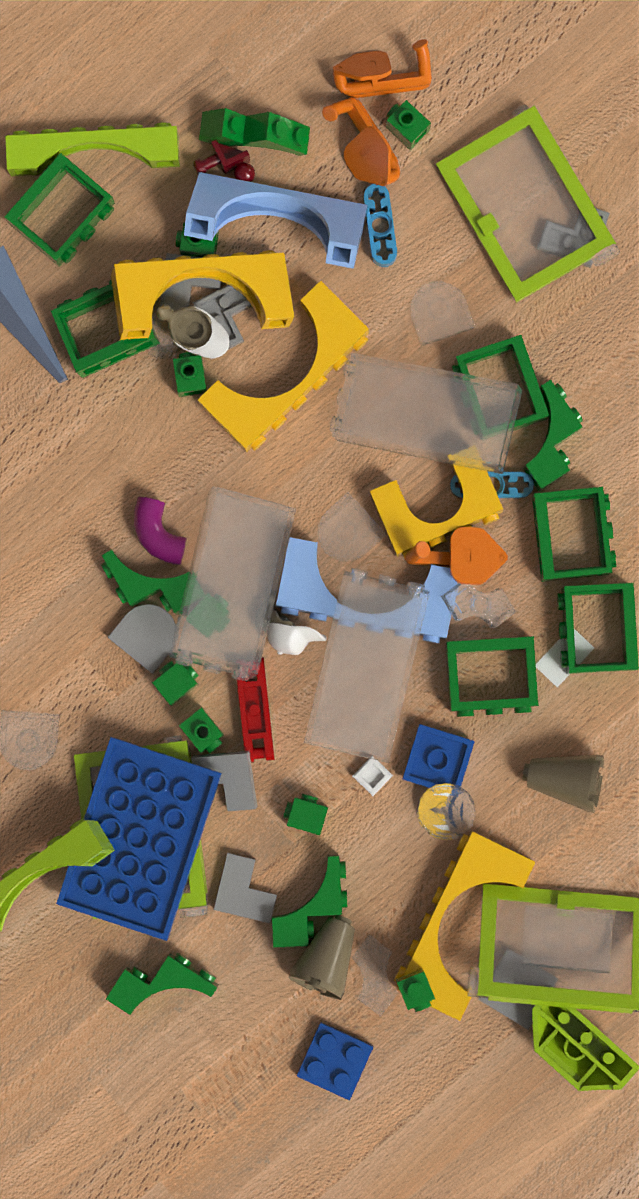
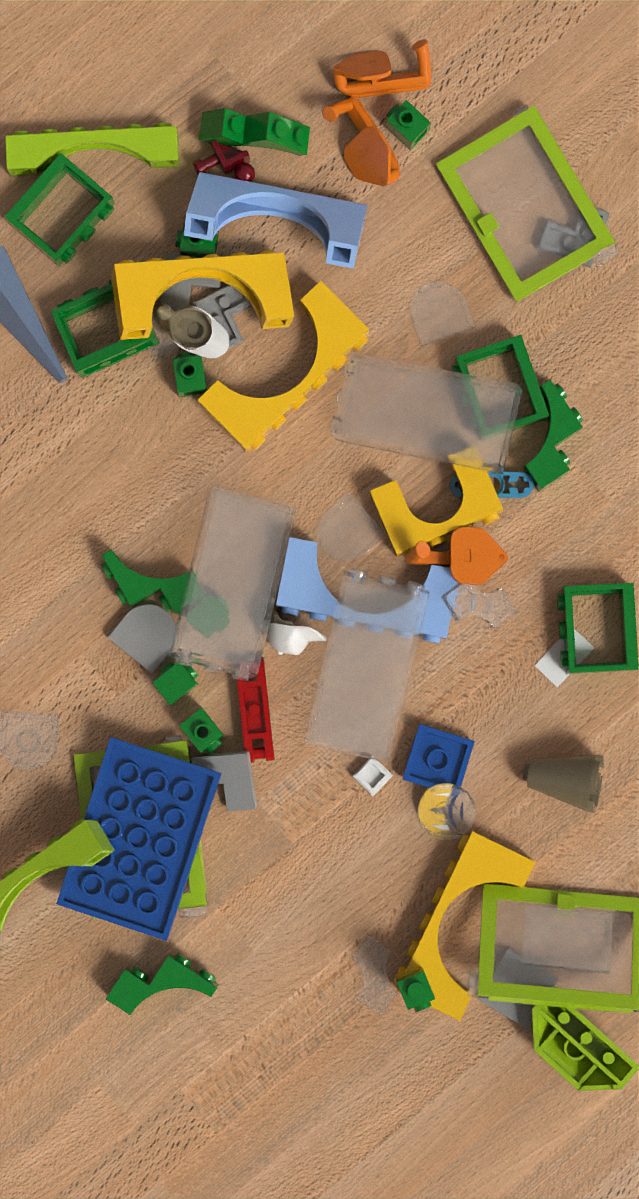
magenta cylinder [134,496,187,565] -> none
light grey tile [214,853,277,923] -> none
green arch [272,855,348,948] -> none
green brick [283,793,328,835] -> none
dark tan cone [289,915,355,1000] -> none
blue plate [297,1022,374,1101] -> none
dark azure beam [364,184,397,267] -> none
green window [446,636,539,717] -> none
green window [532,487,617,582] -> none

